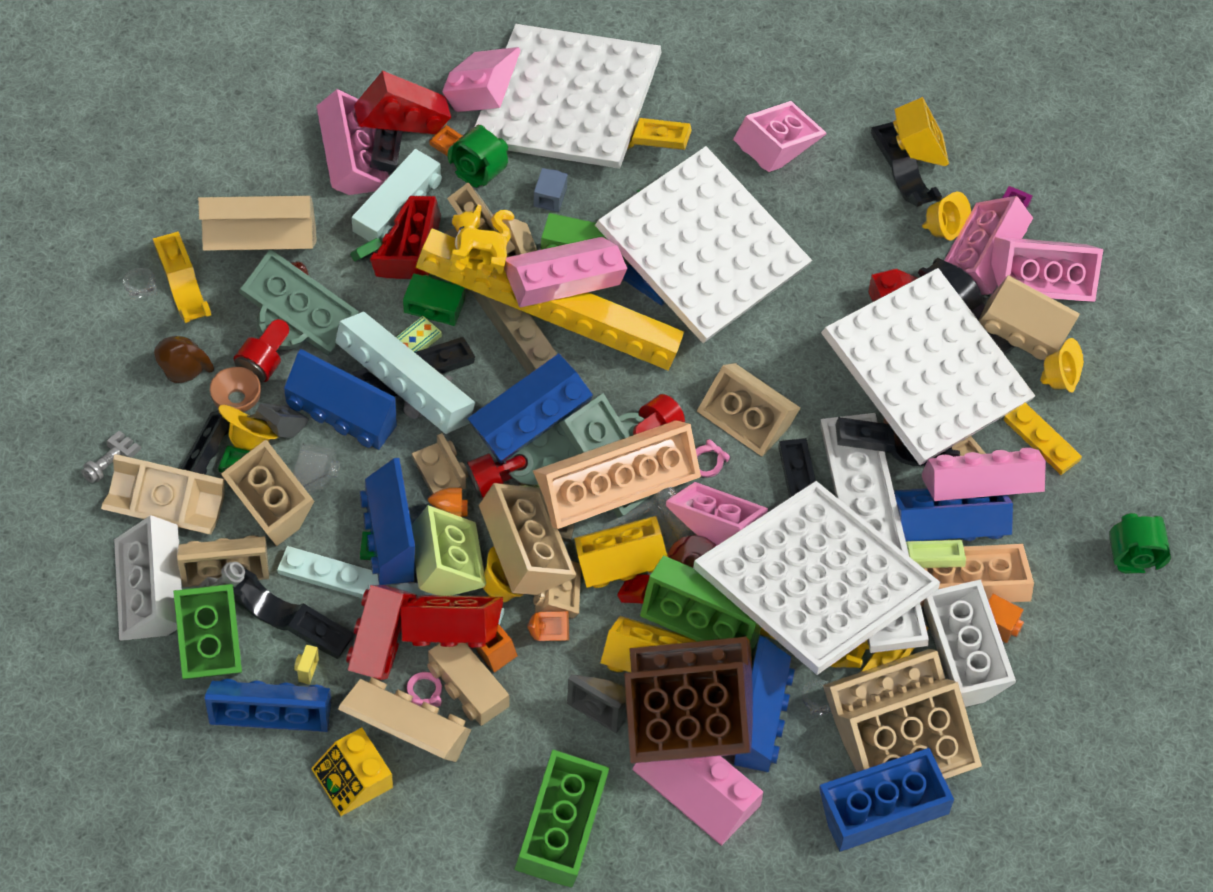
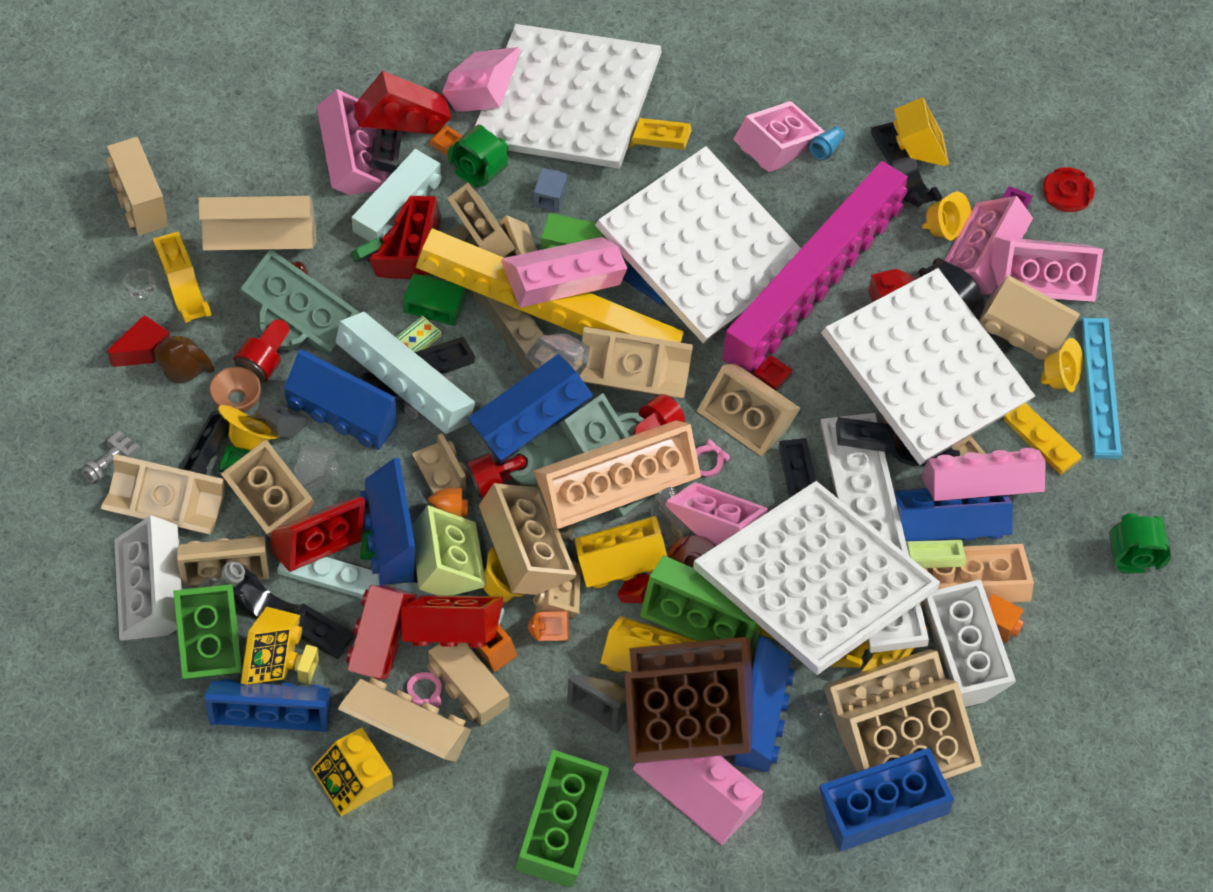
yellow animal [450,204,514,279] -> none
none -> tan brick [105,137,168,236]
none -> red slope [107,315,170,367]
none -> yellow slope [241,607,302,685]
none -> red slope [271,497,365,572]
none -> clear slope [526,334,590,376]
none -> tan piece [576,327,693,399]
none -> dark pink brick [722,161,908,374]
none -> red plate [754,355,792,391]
none -> dark azure cone [809,126,845,160]
none -> red tile [1042,167,1095,212]
none -> medium azure tile [1080,318,1122,459]

